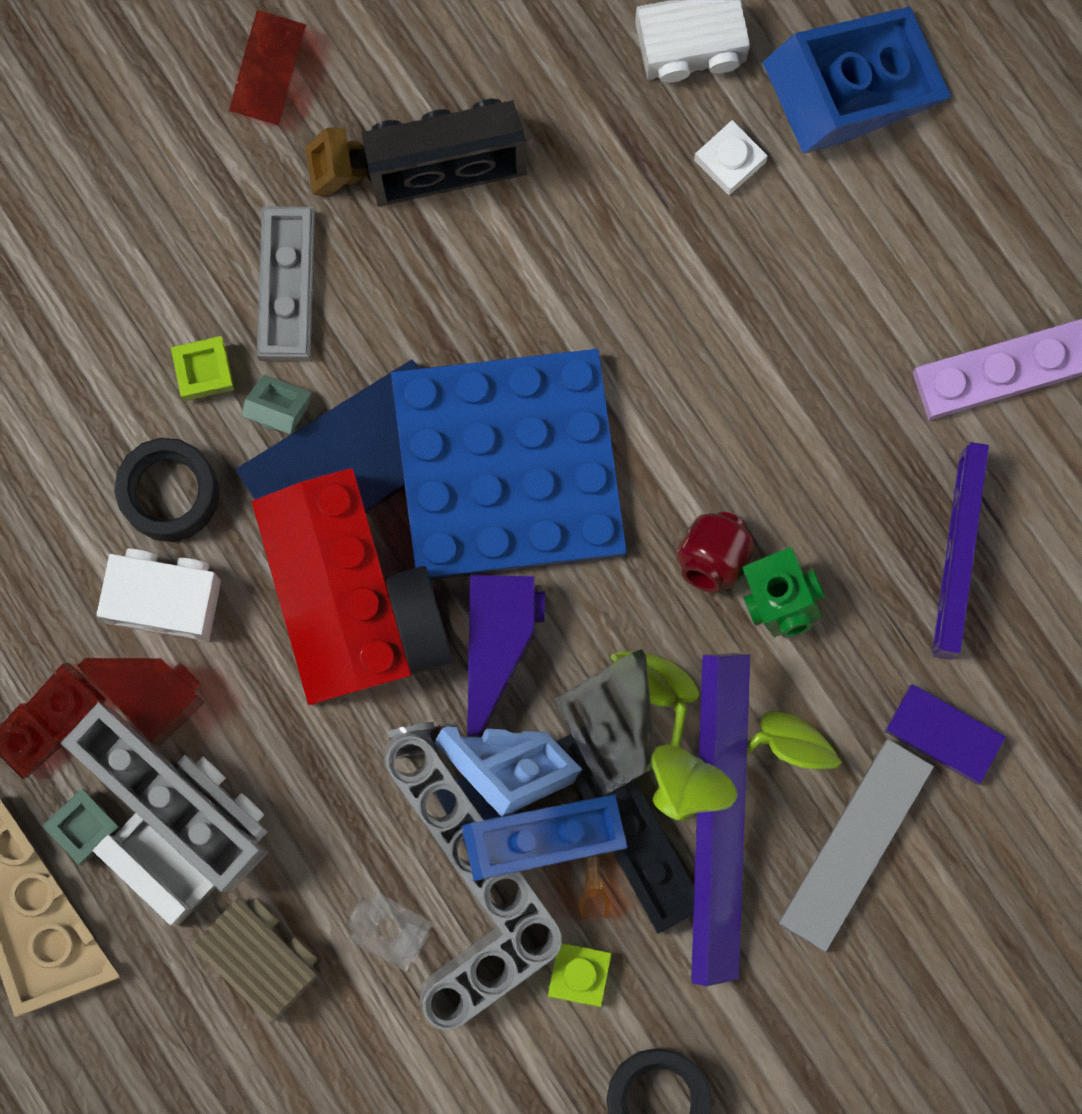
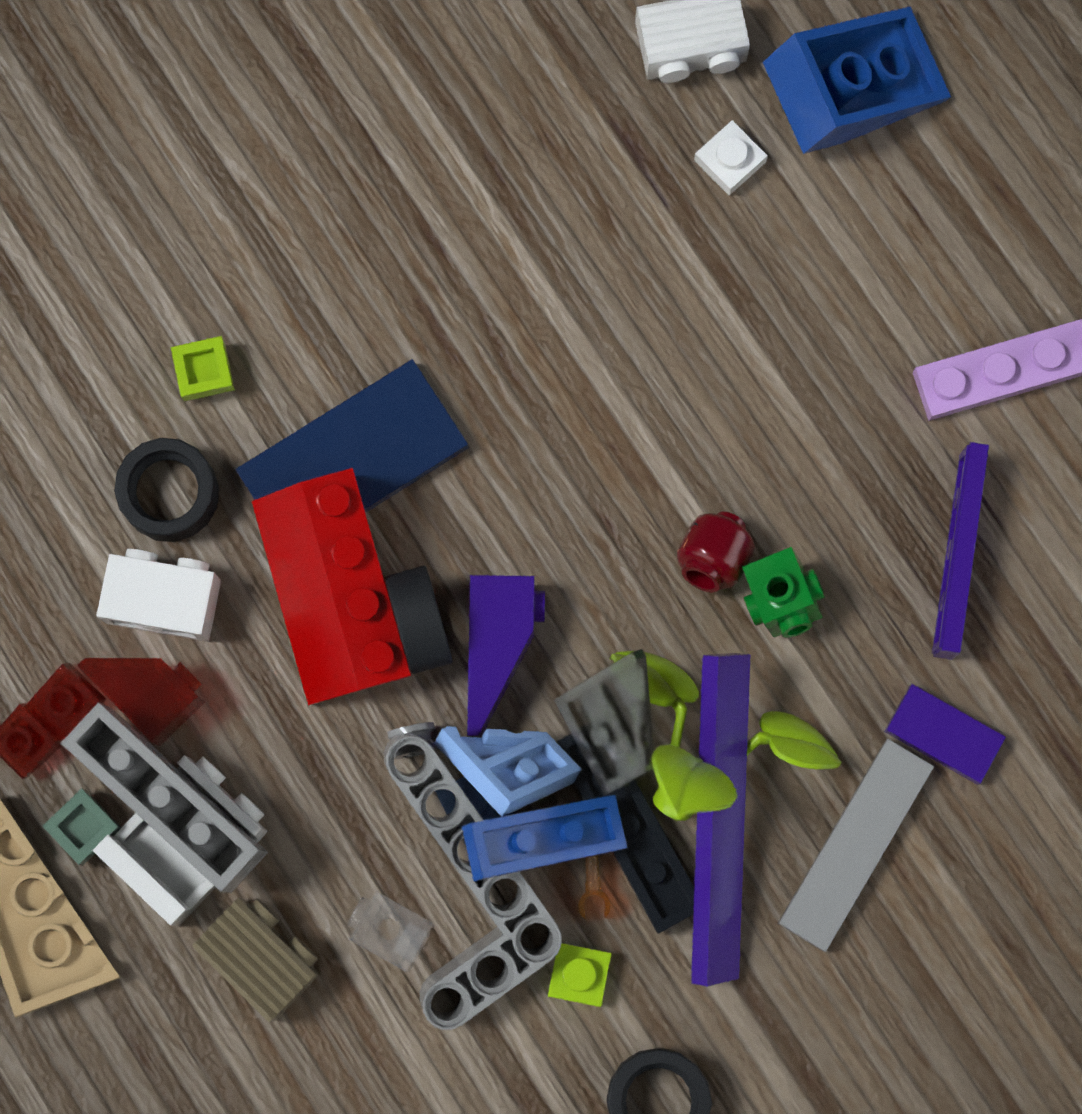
clear red slope [229,10,307,126] -> none
sand green plate [242,374,312,434] -> none
light grey tile [257,206,315,361] -> none
pearl gold tile [305,127,368,196] -> none
black slope [361,98,527,207] -> none
blue plate [391,349,626,580] -> none

